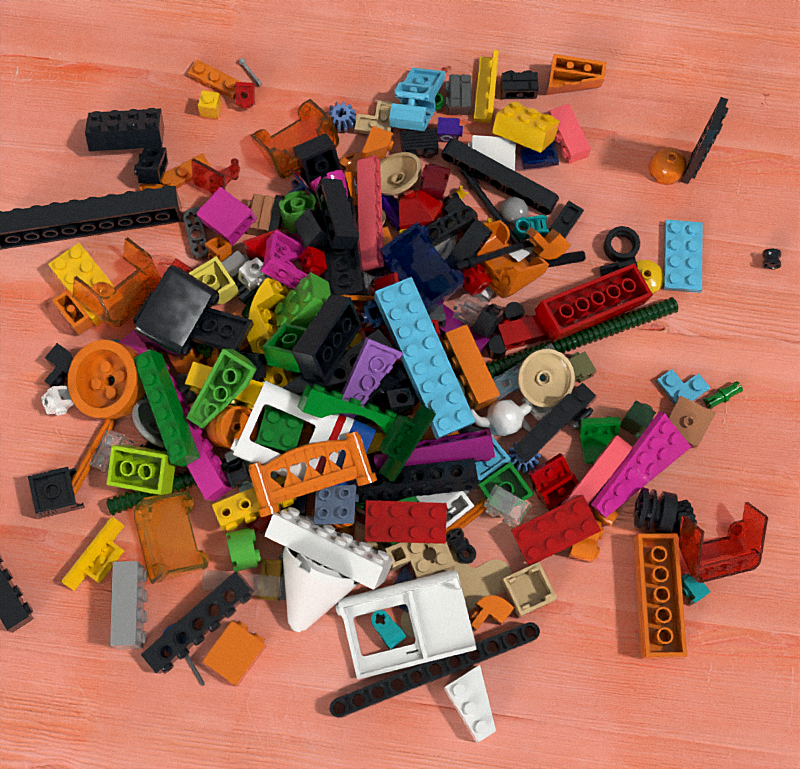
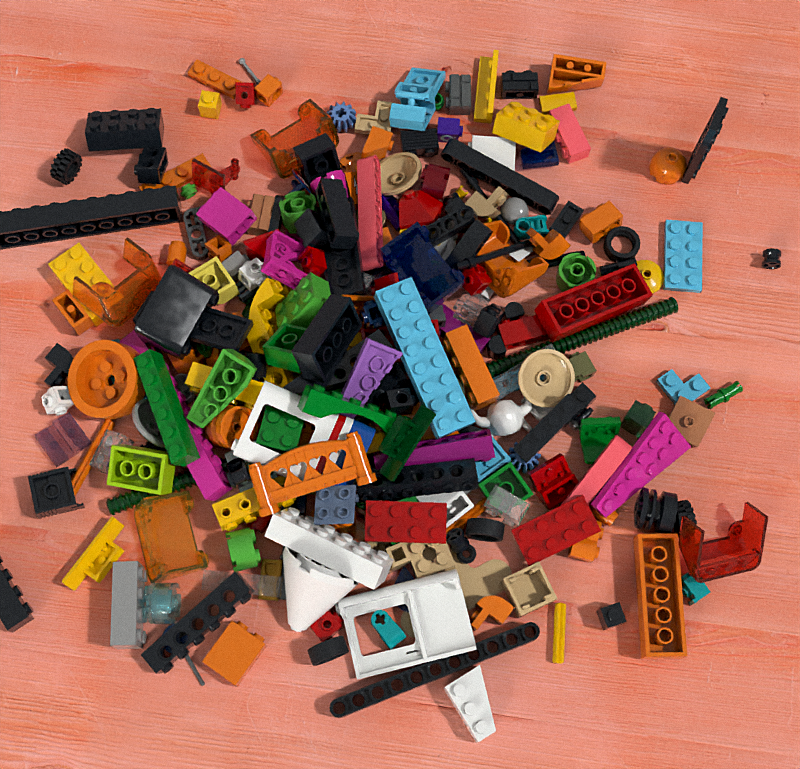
none -> slope [35,413,91,468]
none -> black tyre [50,148,82,185]
none -> clear light blue brick [143,583,181,624]
none -> orange brick [166,241,187,269]
none -> bright green plate [180,183,198,200]
none -> orange brick [254,74,283,107]
none -> black tyre [307,636,349,666]
none -> red brick [310,610,342,642]
none -> tan brick [465,186,508,219]
none -> black tyre [465,518,505,542]
none -> yellow tile [539,92,577,114]
none -> yellow axle [552,603,566,664]
none -> bright green brick [556,253,596,292]
none -> orange brick [579,200,623,244]
none -> black brick [596,602,627,631]

